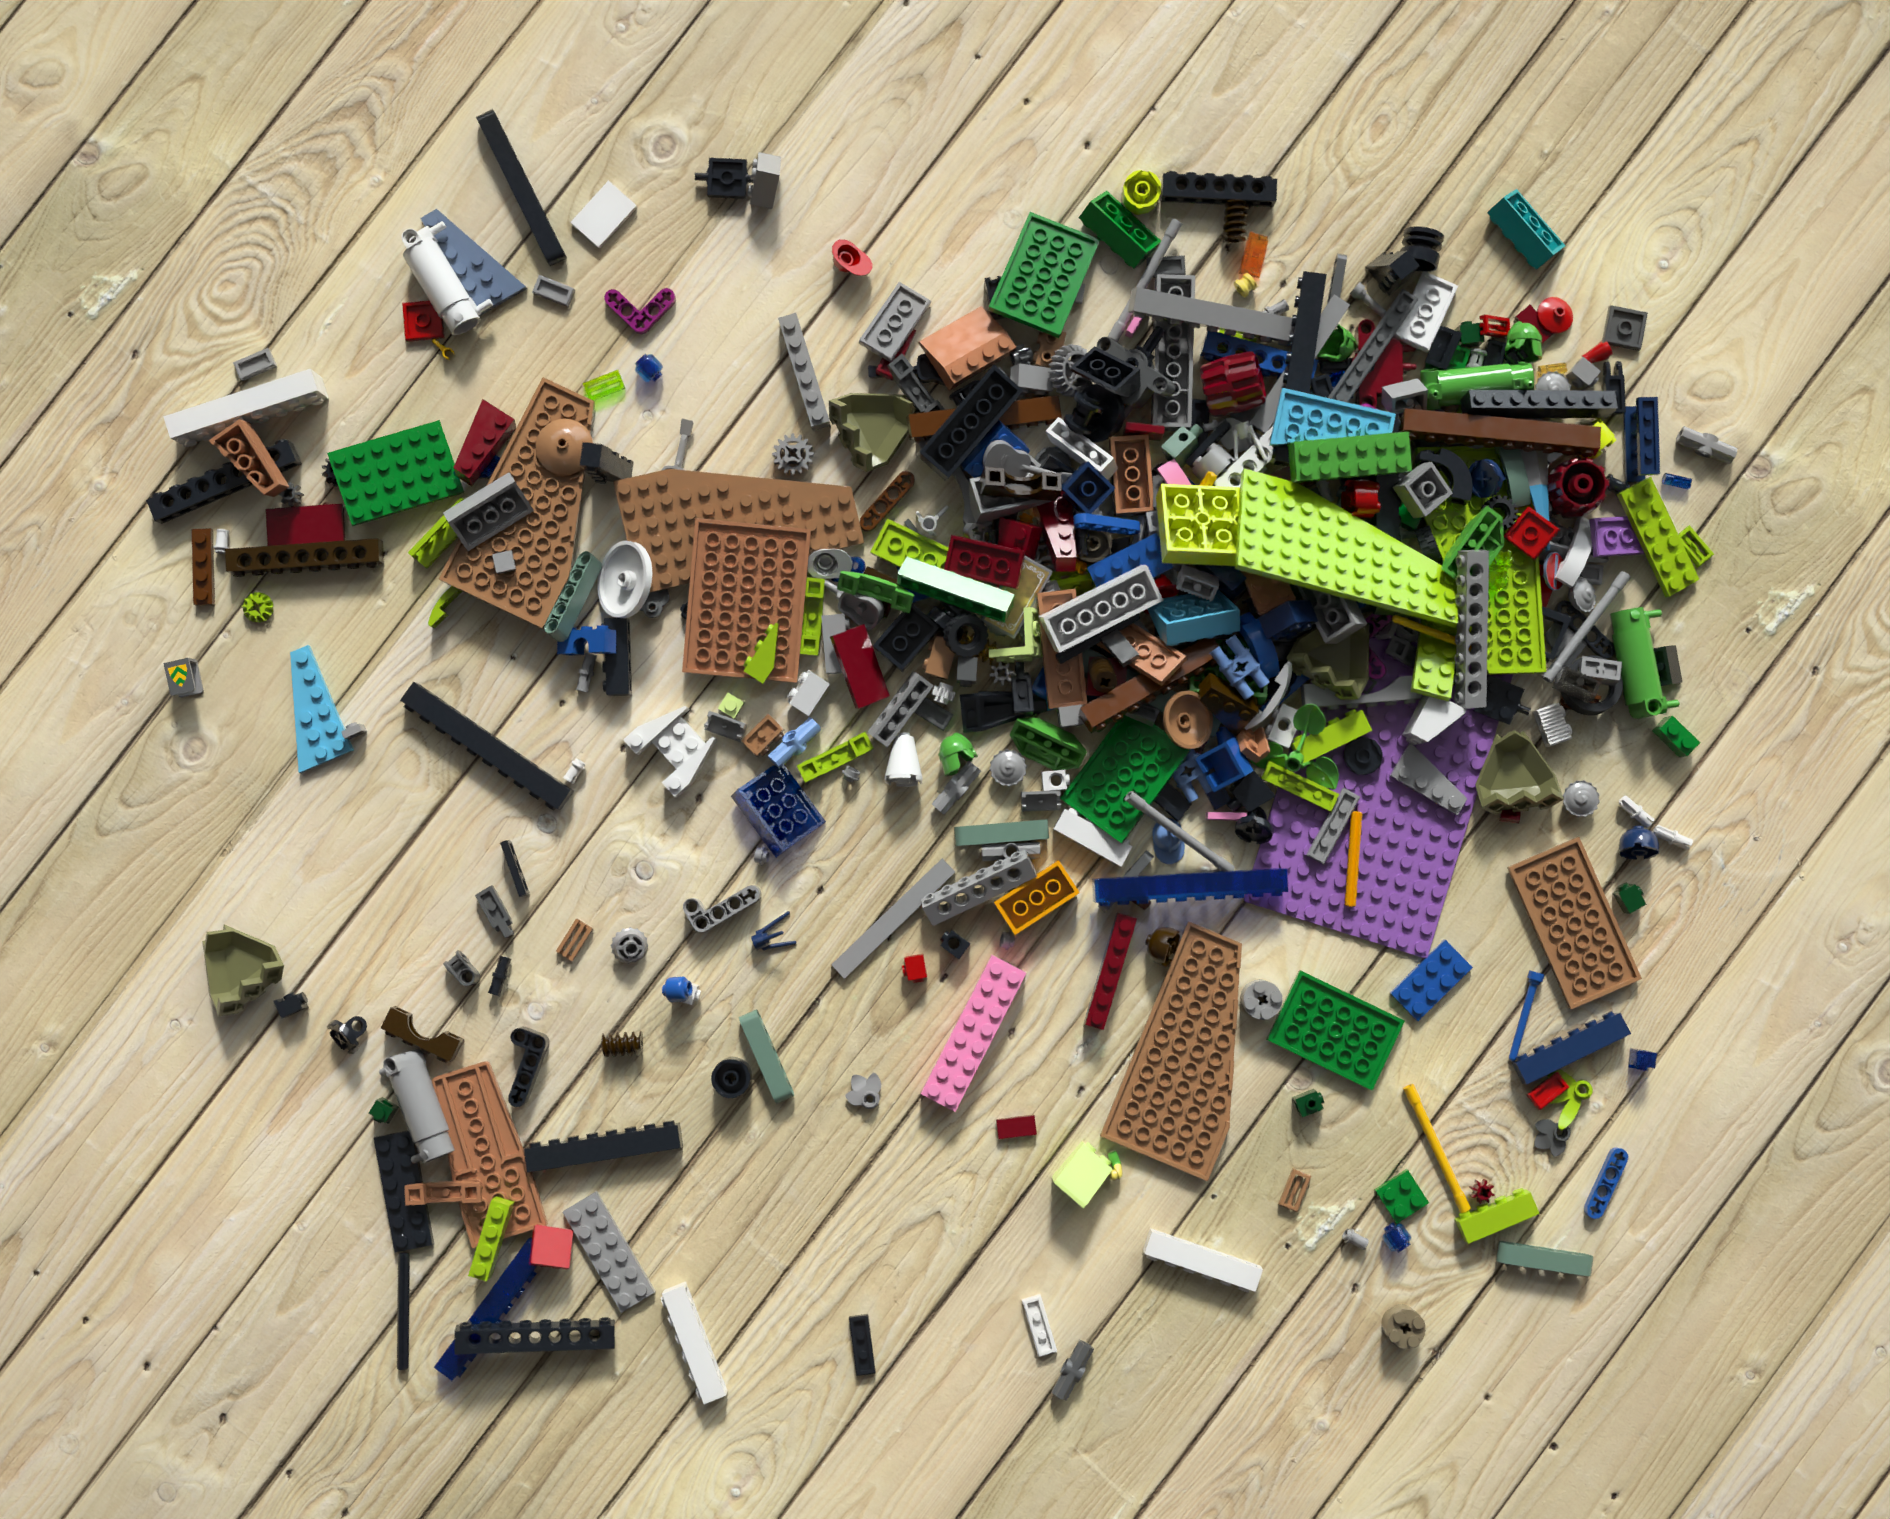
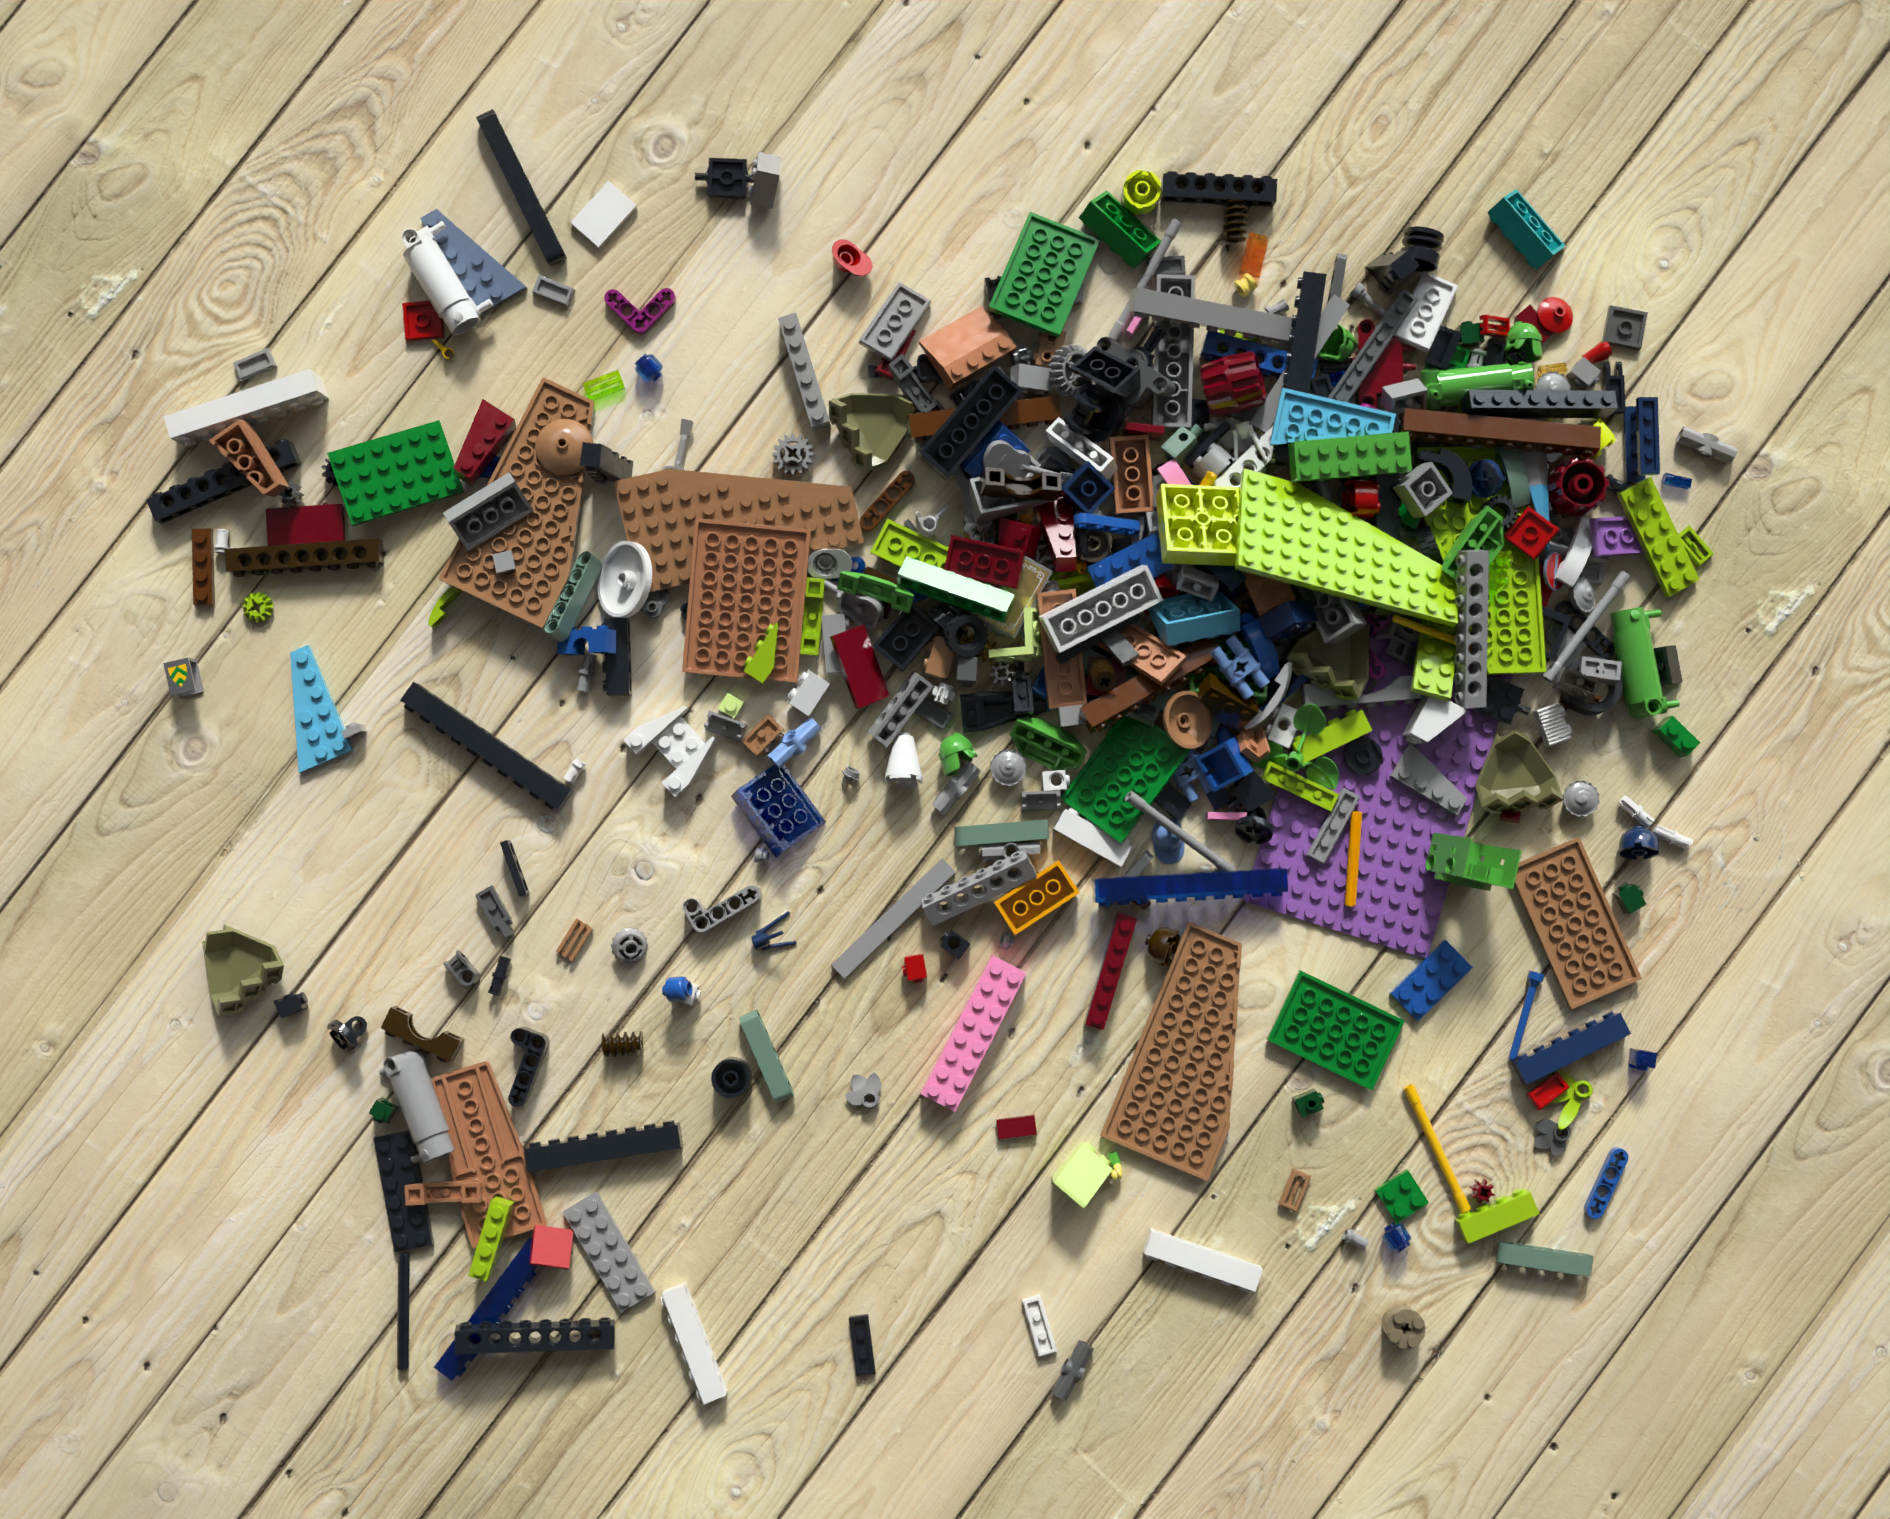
lime fence [408,497,464,569] -> none
lime slope [796,732,874,783] -> none
light grey brick [1240,979,1282,1020] -> none
none -> bright green piece [1426,833,1522,891]

